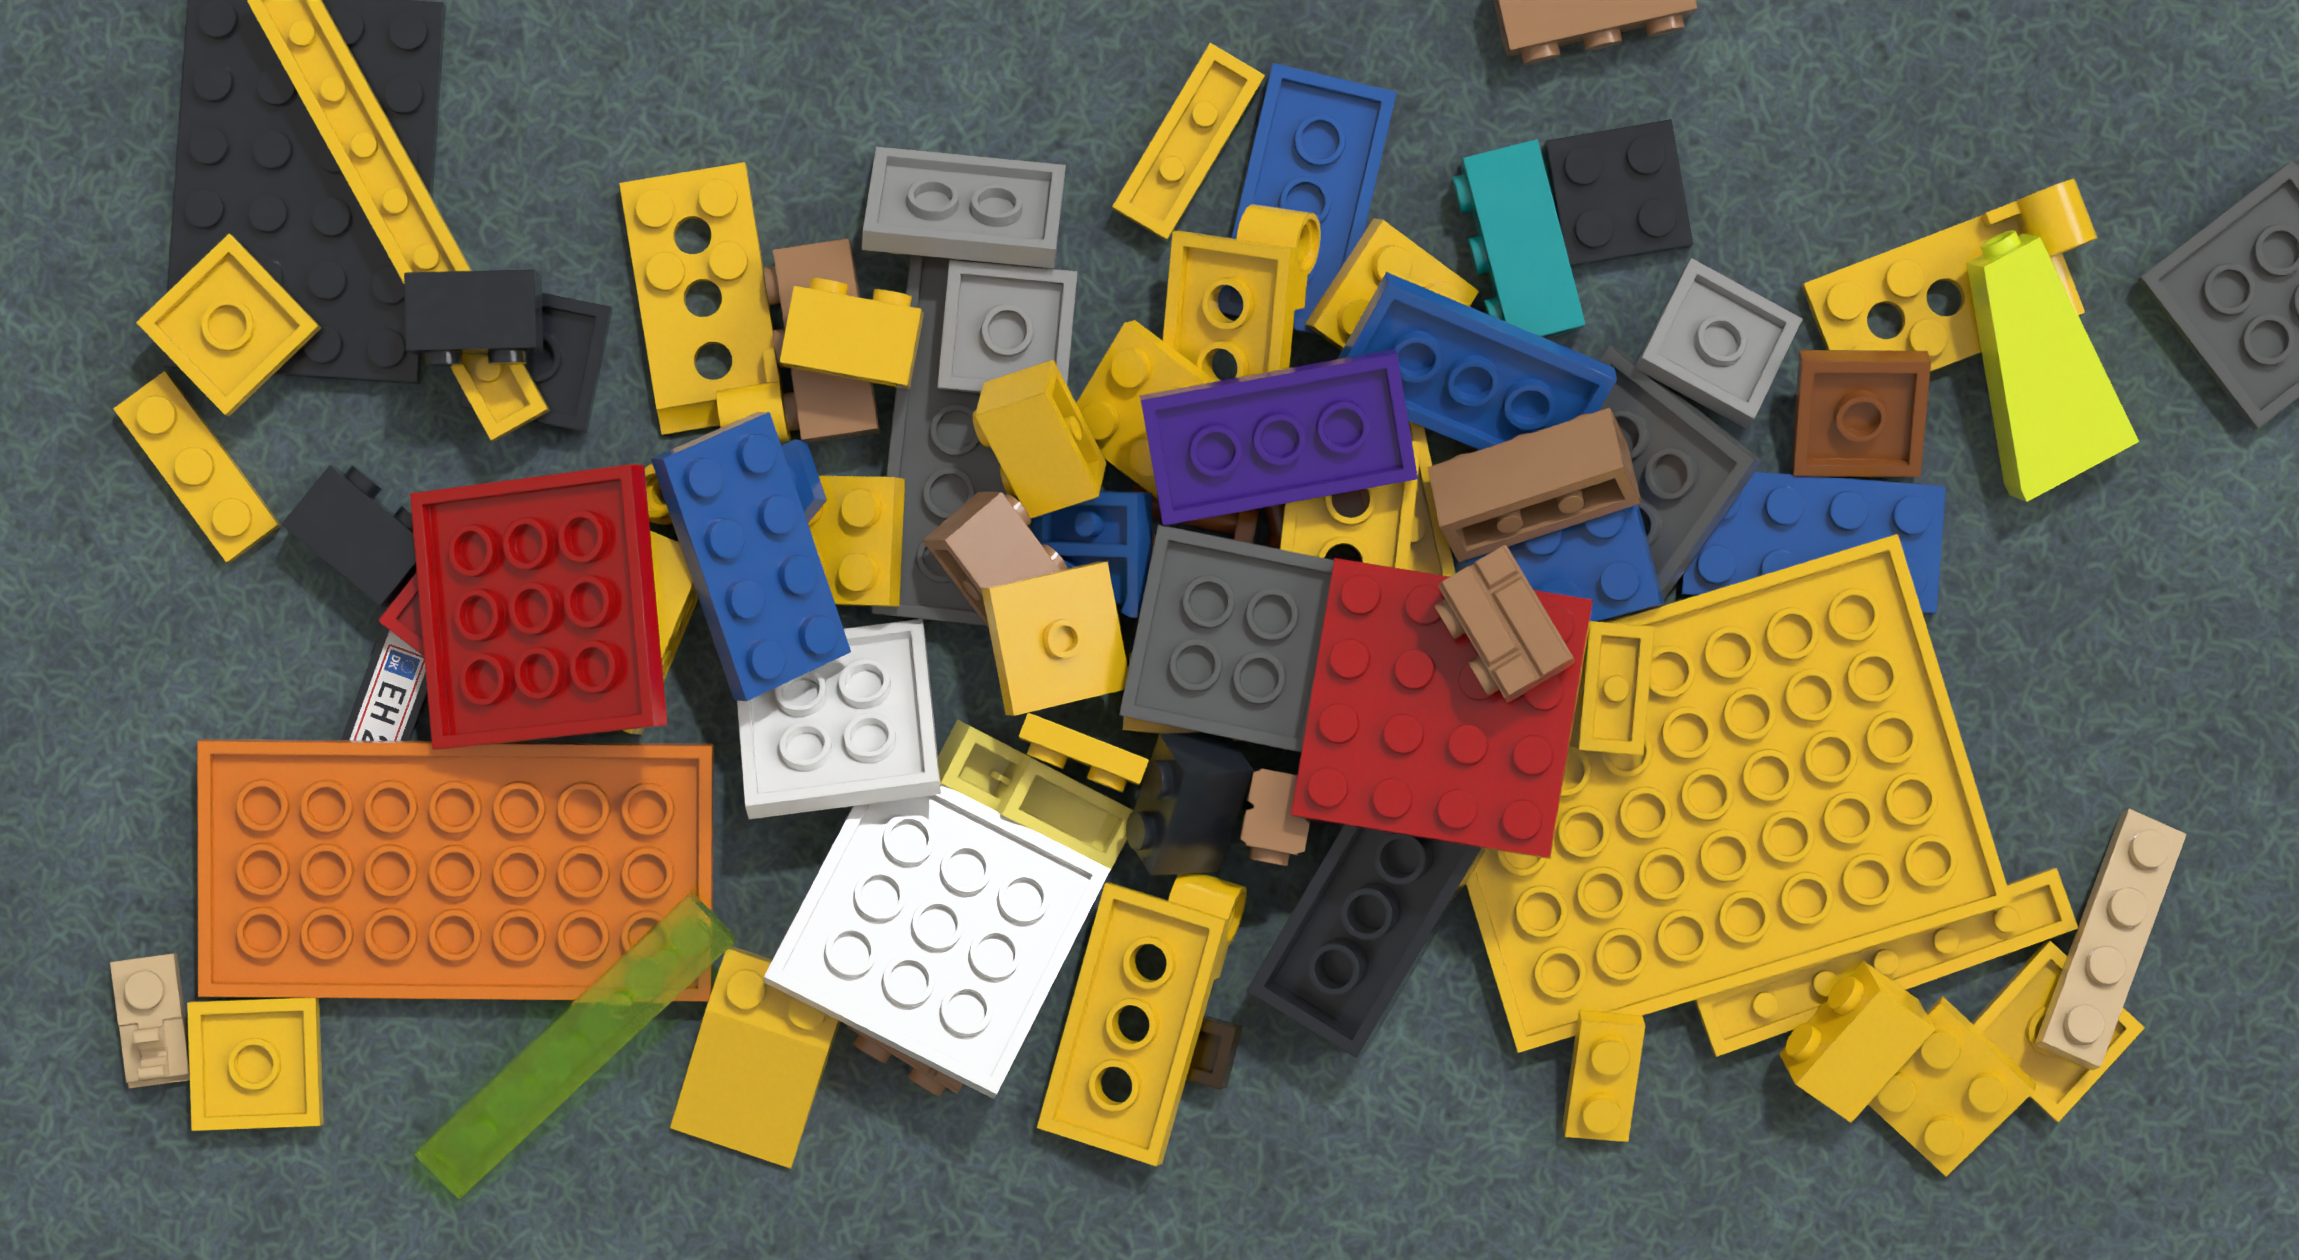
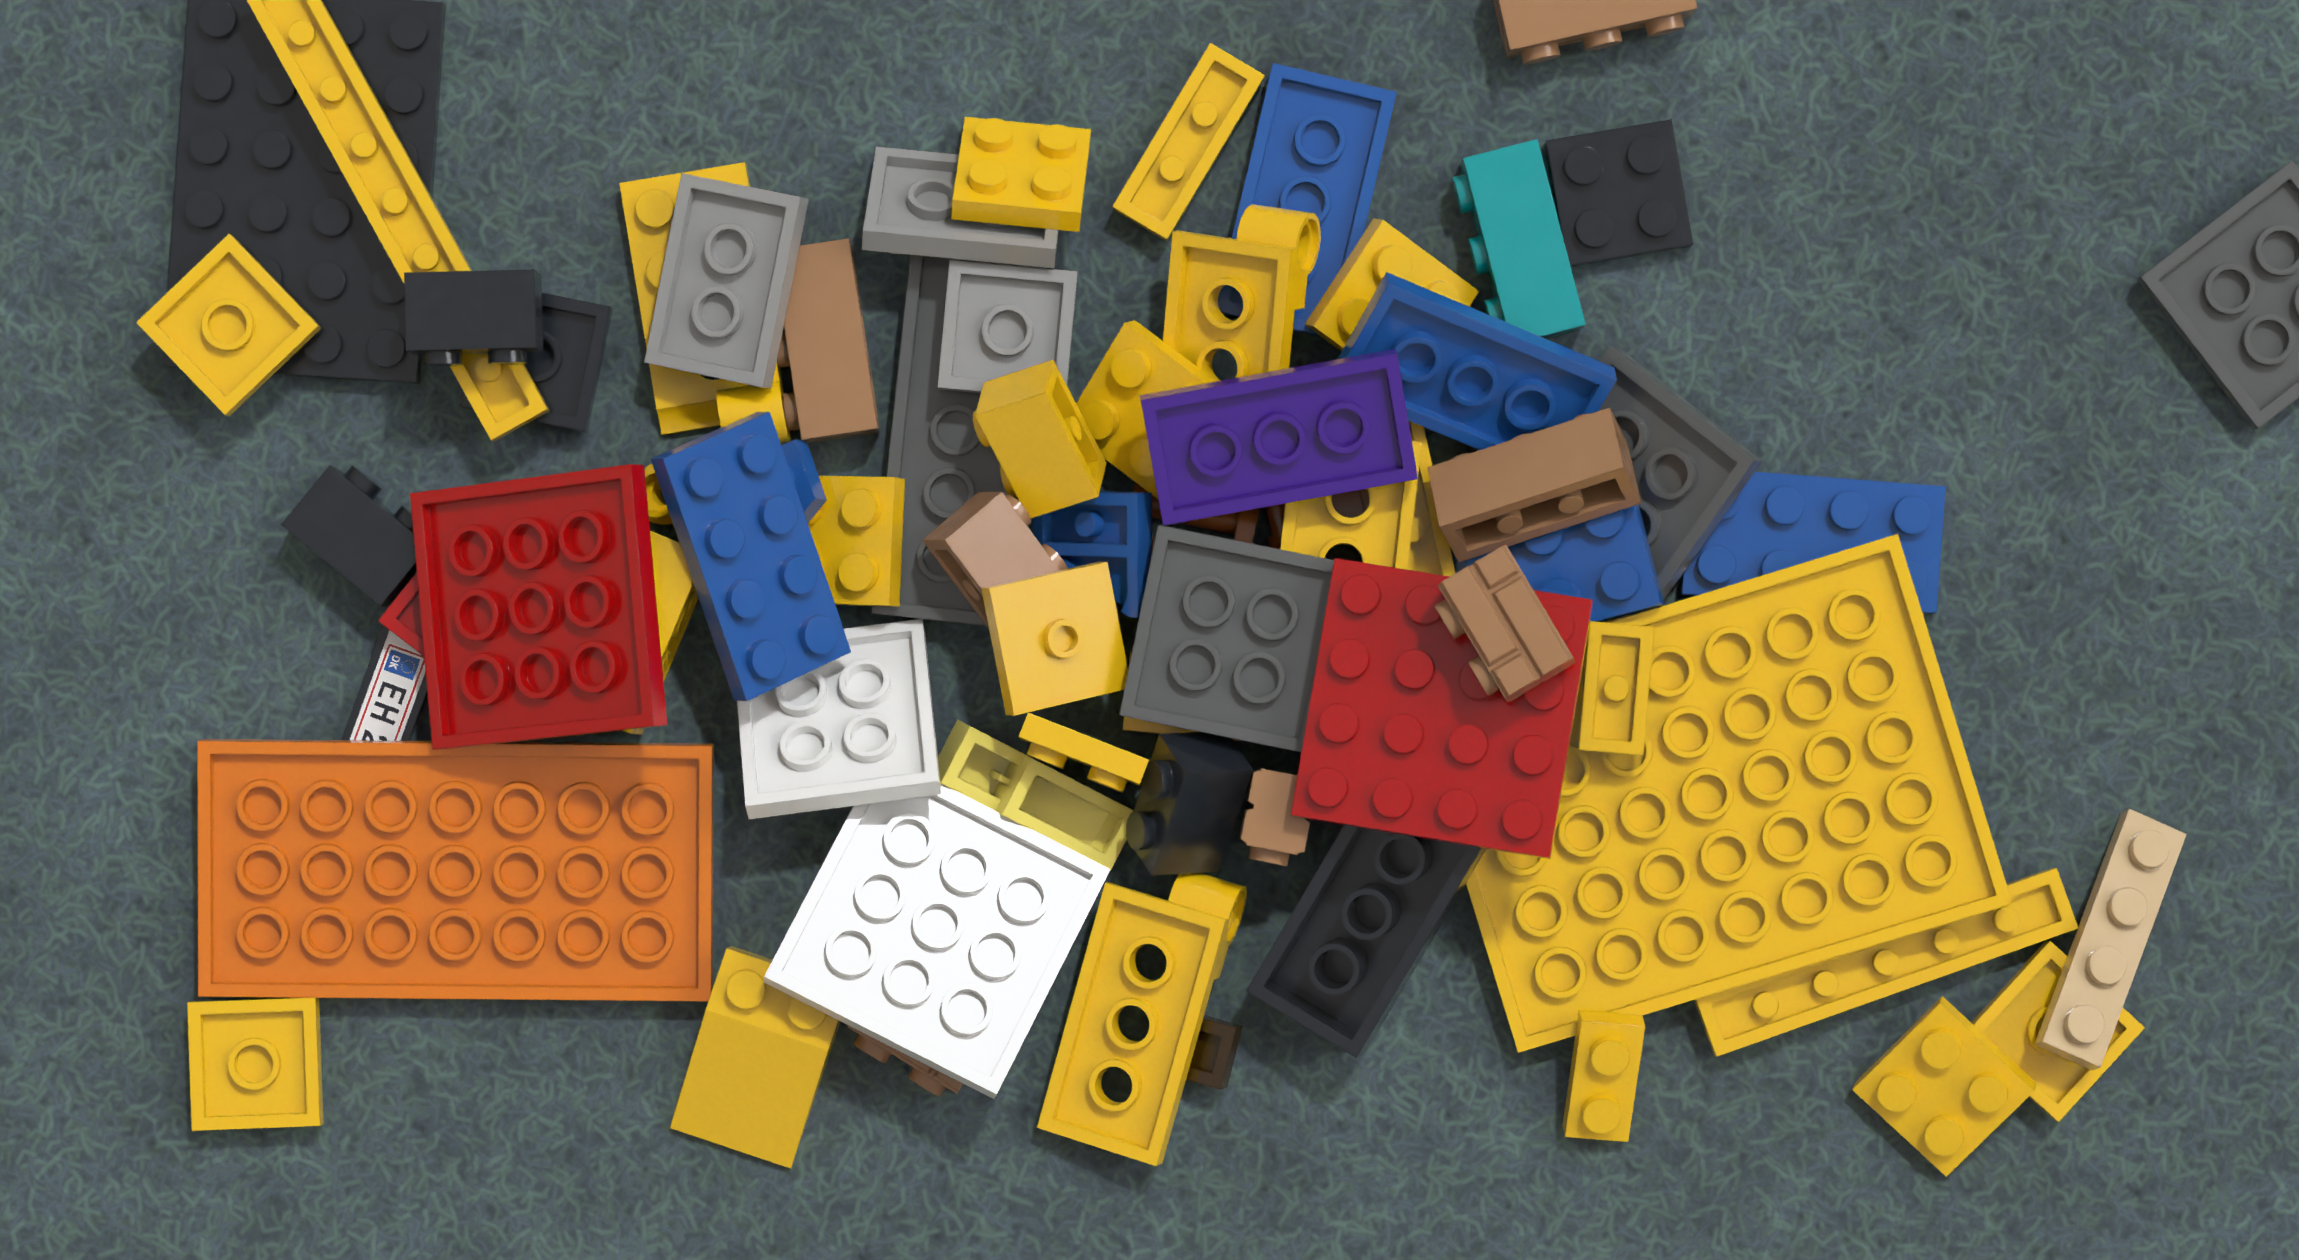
tan plate [110,953,190,1088] -> none
yellow plate [113,371,281,563] -> none
clear neon green plate [414,891,736,1199] -> none
yellow brick [780,278,924,390] -> none
light grey plate [1634,258,1802,429] -> none
yellow brick [1779,961,1936,1123] -> none
dark orange plate [1791,350,1931,477] -> none
yellow hinge [1801,179,2098,372] -> none
neon yellow slope [1967,230,2139,502] -> none
none -> light grey plate [644,173,809,388]
none -> yellow plate [951,117,1091,232]

